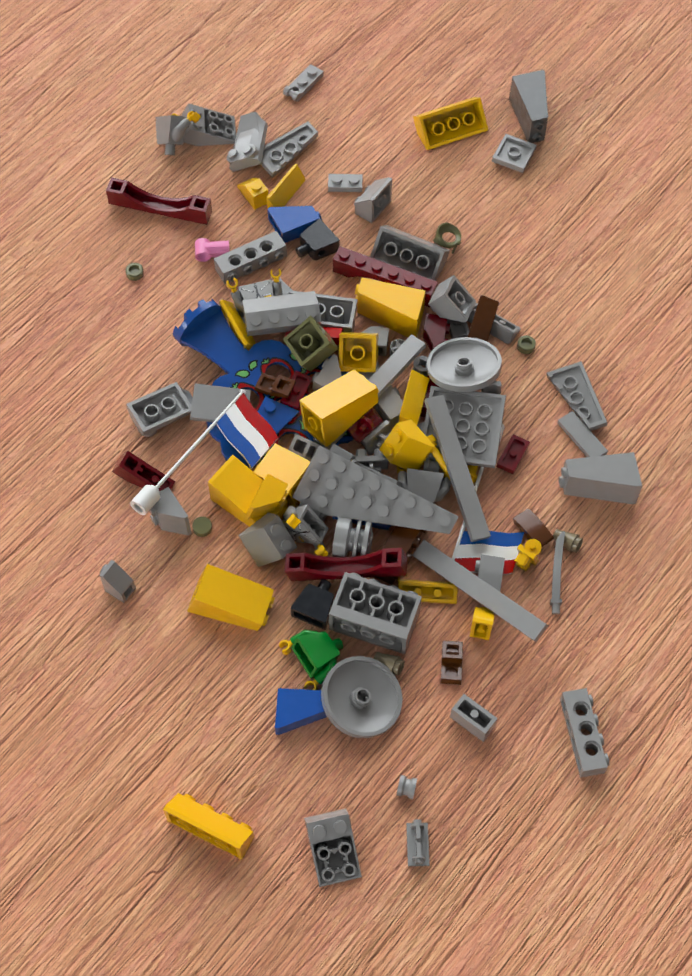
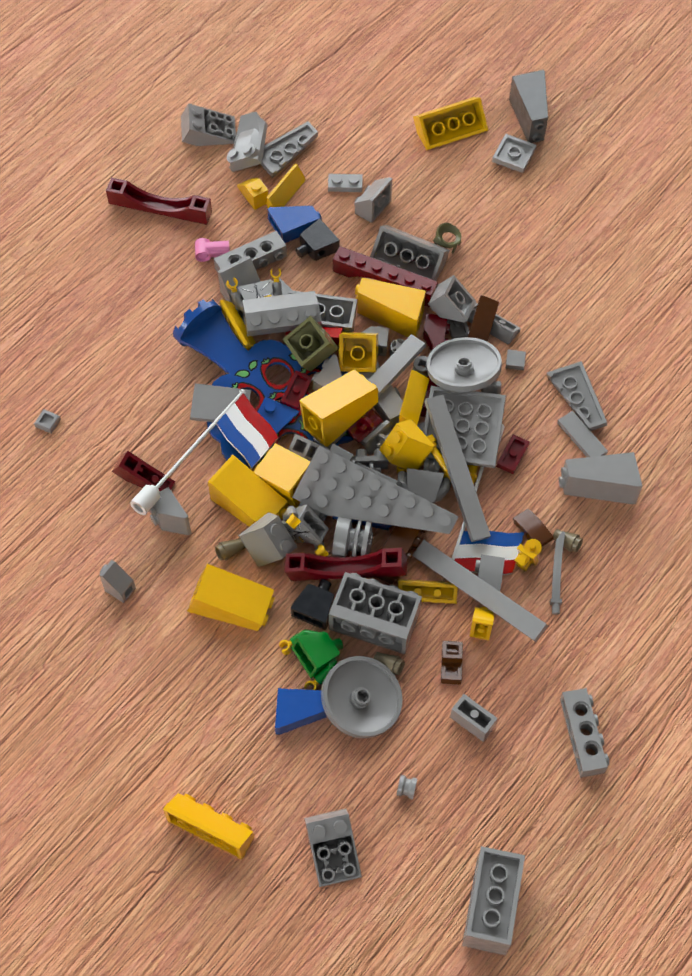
olive tile [125,263,144,281] -> none
light grey slope [126,382,193,437] -> none
light grey torso [156,111,201,155] -> none
olive tile [192,517,212,537] -> none
yellow slope [244,473,289,520] -> none
reddish brown slope [255,372,296,398] -> none
light grey plate [283,64,324,102] -> none
light grey hinge [406,819,430,866] -> none
olive tile [517,335,536,354] -> none
none -> light grey tile [34,409,61,434]
none -> dark tan cone [215,538,245,560]
none -> light grey slope [218,256,261,305]
none -> light grey brick [462,846,525,956]
none -> light grey tile [506,350,526,370]

